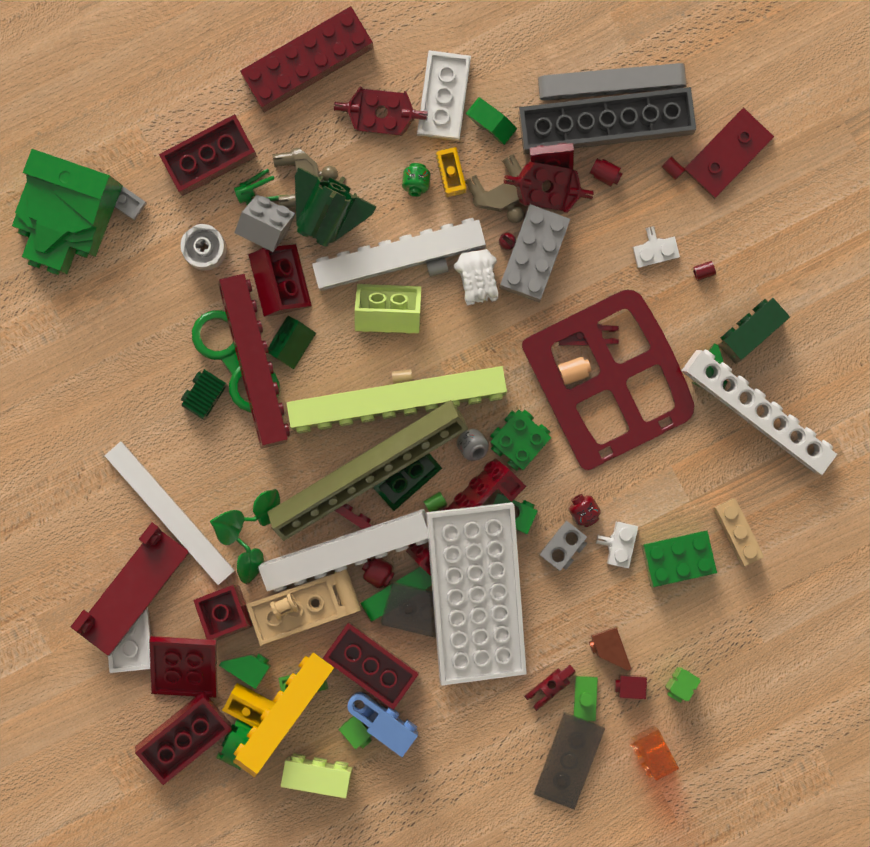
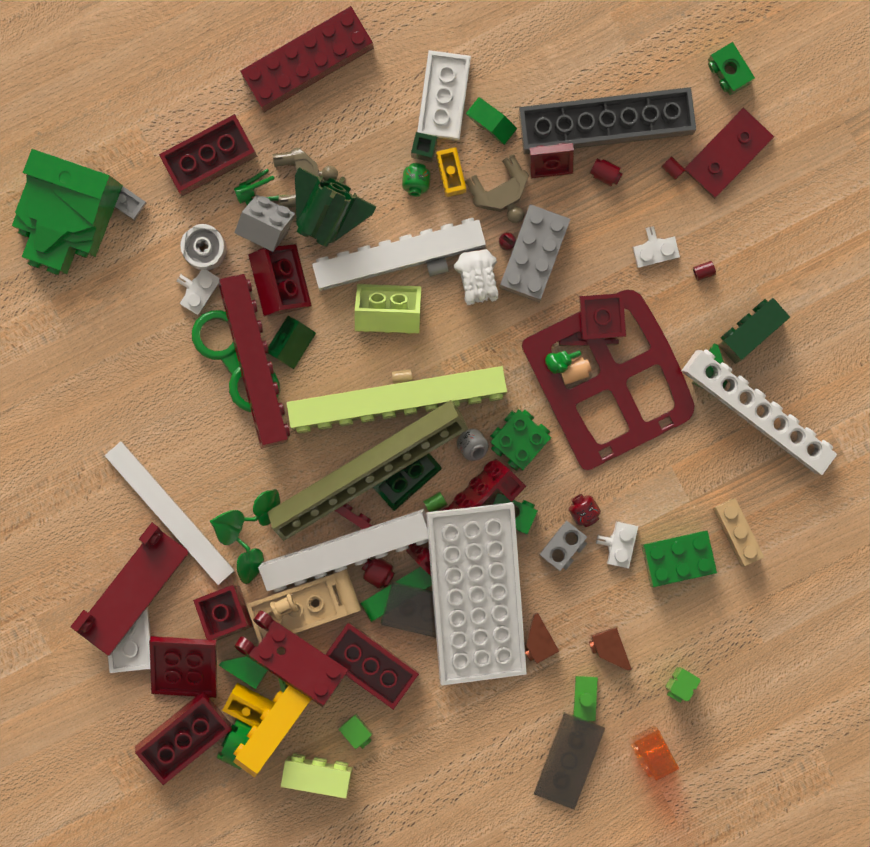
dark green brick [181,369,228,420] -> none
dark red plate [334,86,428,136] -> none
medium blue brick [347,692,418,757] -> none
dark red plate [504,161,594,213] -> none
dark red hinge [524,665,576,711] -> none
light grey beam [538,63,687,100] -> none
dark red brick [614,675,647,699] -> none
none -> white plate [176,270,220,315]
none -> dark red hinge [234,610,348,707]
none -> dark green brick [411,132,437,162]
none -> copper slope [525,613,559,664]
none -> green piece [545,350,581,374]
none -> dark red plate [579,293,626,340]
none -> green brick [708,42,755,96]

